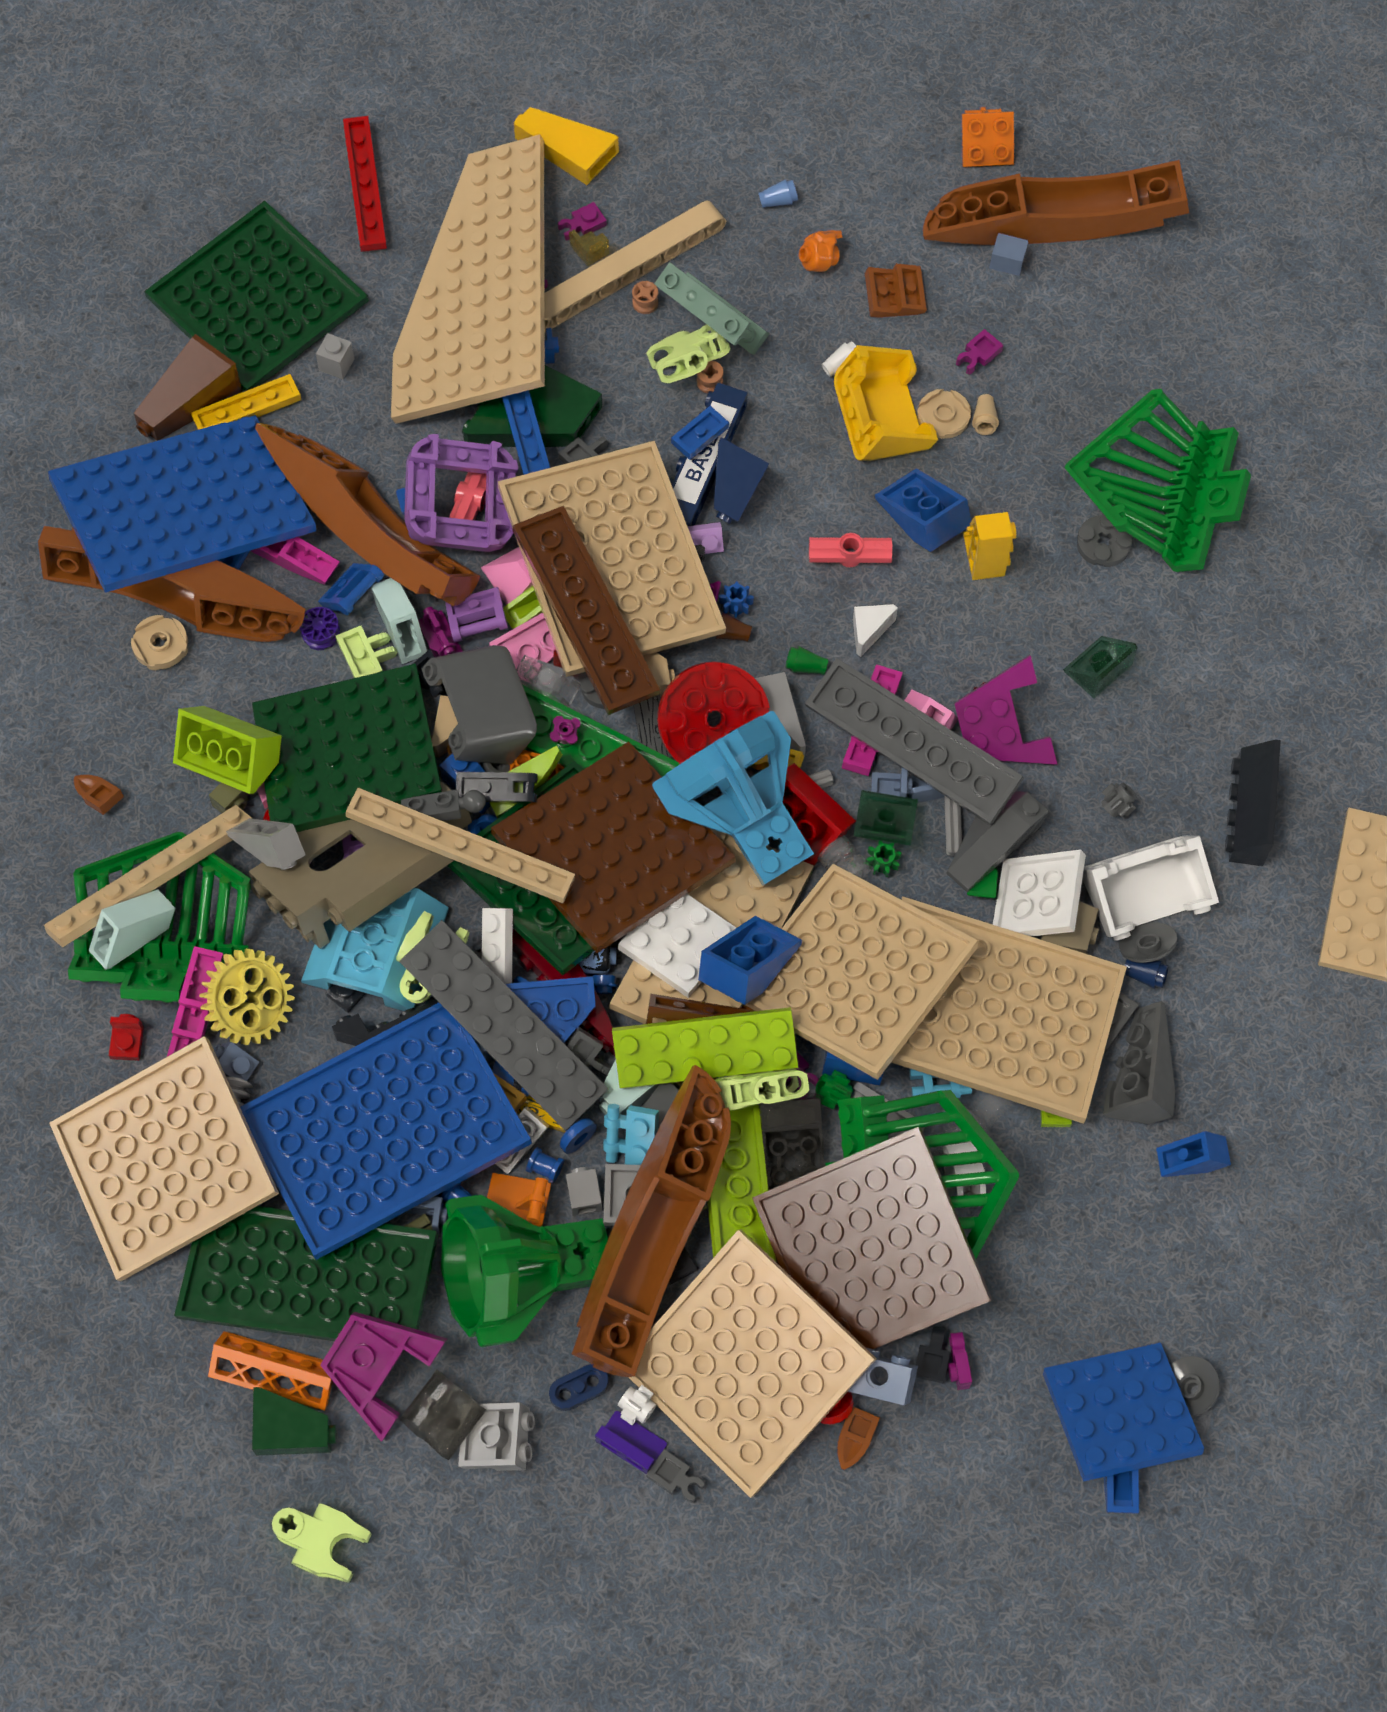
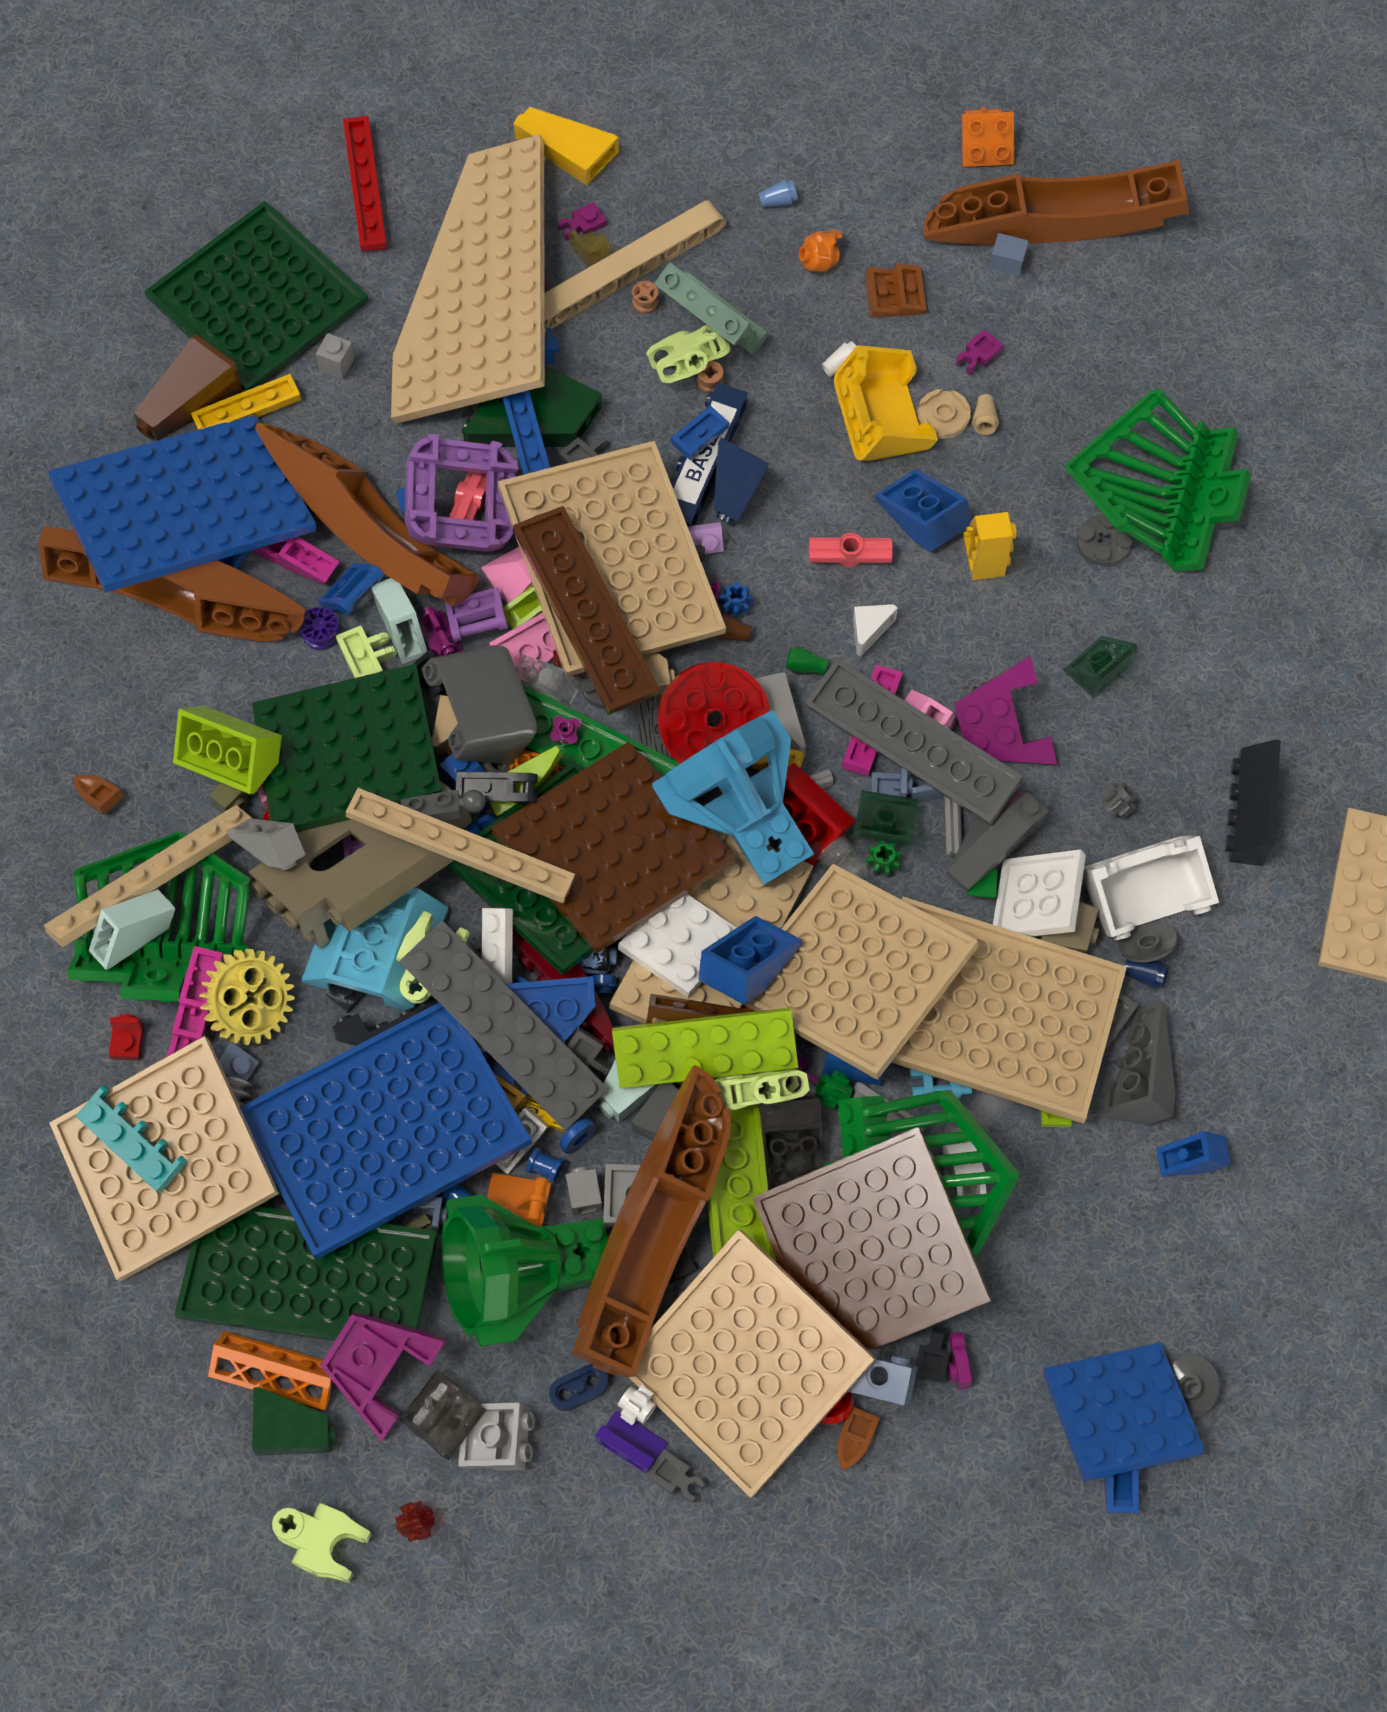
tan plate [131,615,188,671] -> none
medium azure plate [603,1104,659,1165] -> none
none -> teal hinge [75,1085,187,1193]
none -> clear red gear [396,1500,435,1542]

